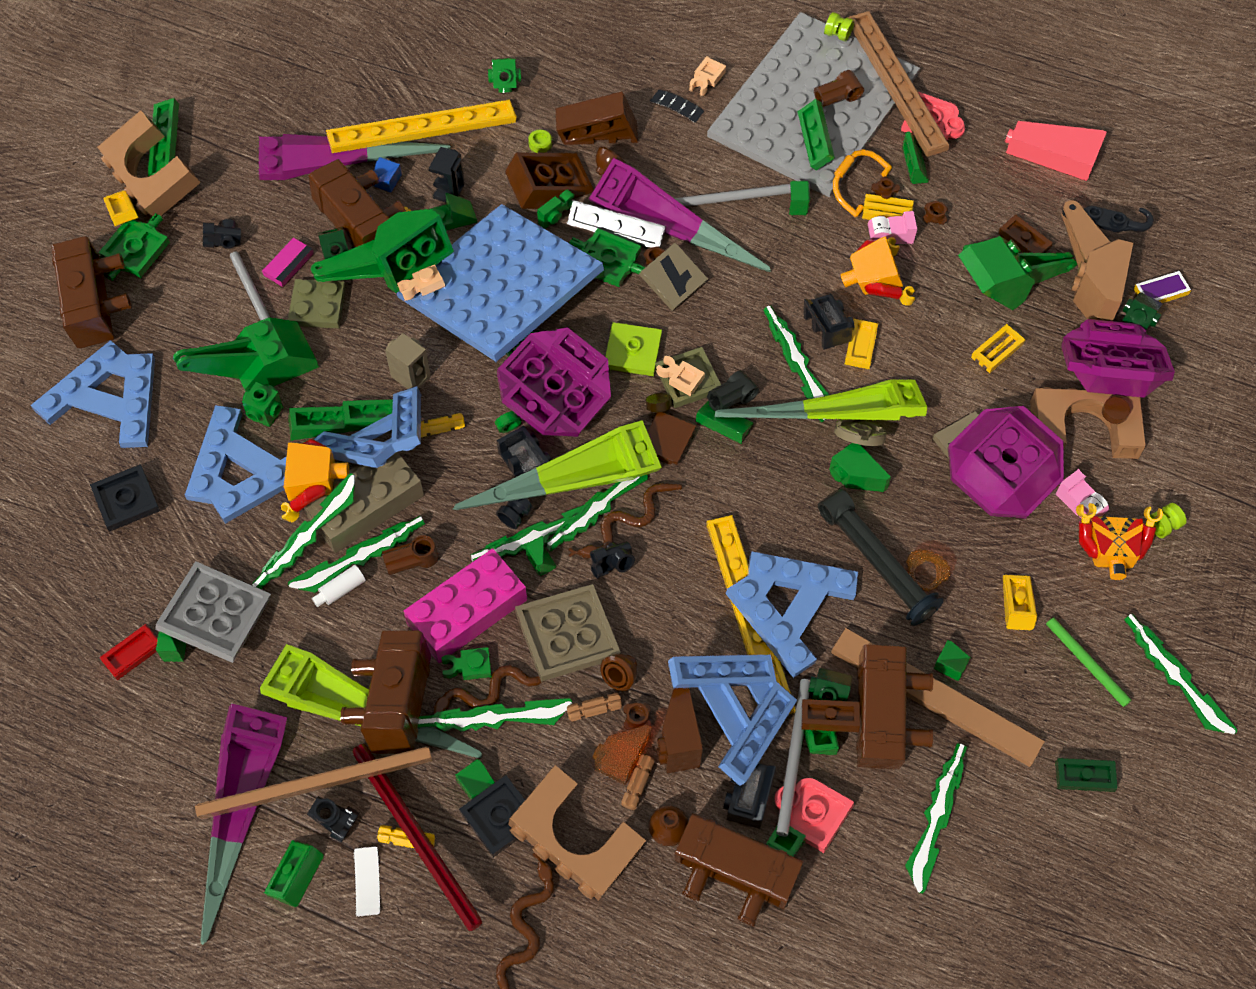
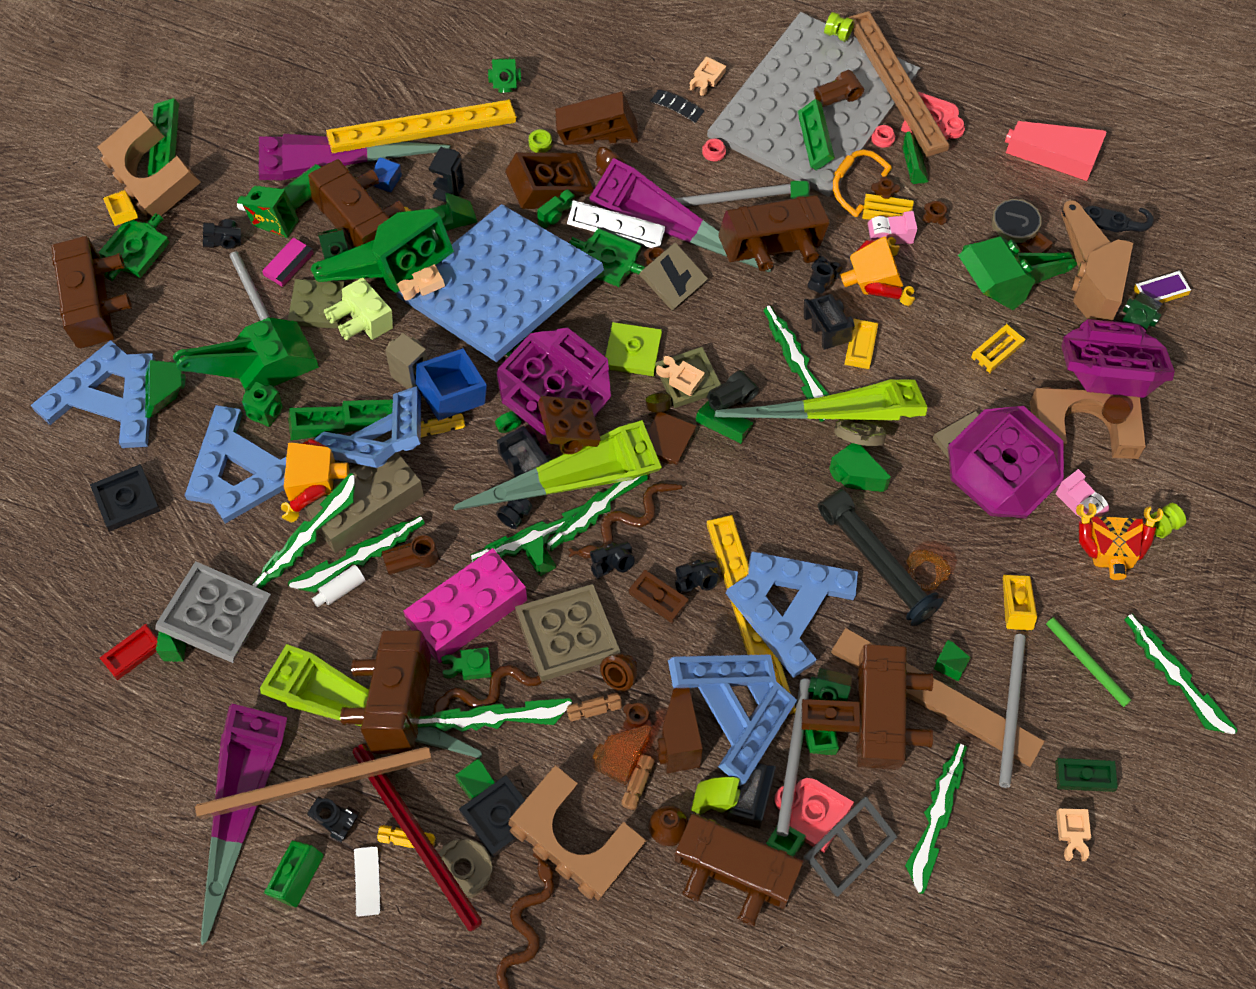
none -> green slope [145,360,186,418]
none -> green torso [237,186,299,238]
none -> green pin [283,164,321,210]
none -> yellowish green brick [324,278,393,340]
none -> blue piece [416,348,487,421]
none -> dark tan tile [438,839,493,898]
none -> reddish brown plate [538,396,601,454]
none -> reddish brown plate [629,570,689,624]
none -> black plate [675,560,720,594]
none -> lime slope [691,777,740,814]
none -> coral plate [702,139,726,161]
none -> reddish brown piece [718,195,829,271]
none -> dark grey window [804,796,897,897]
none -> black plate [808,256,843,294]
none -> coral plate [871,125,895,148]
none -> black tile [992,199,1041,243]
none -> light grey piece [999,634,1026,788]
none -> light nougat plate [1056,809,1091,861]

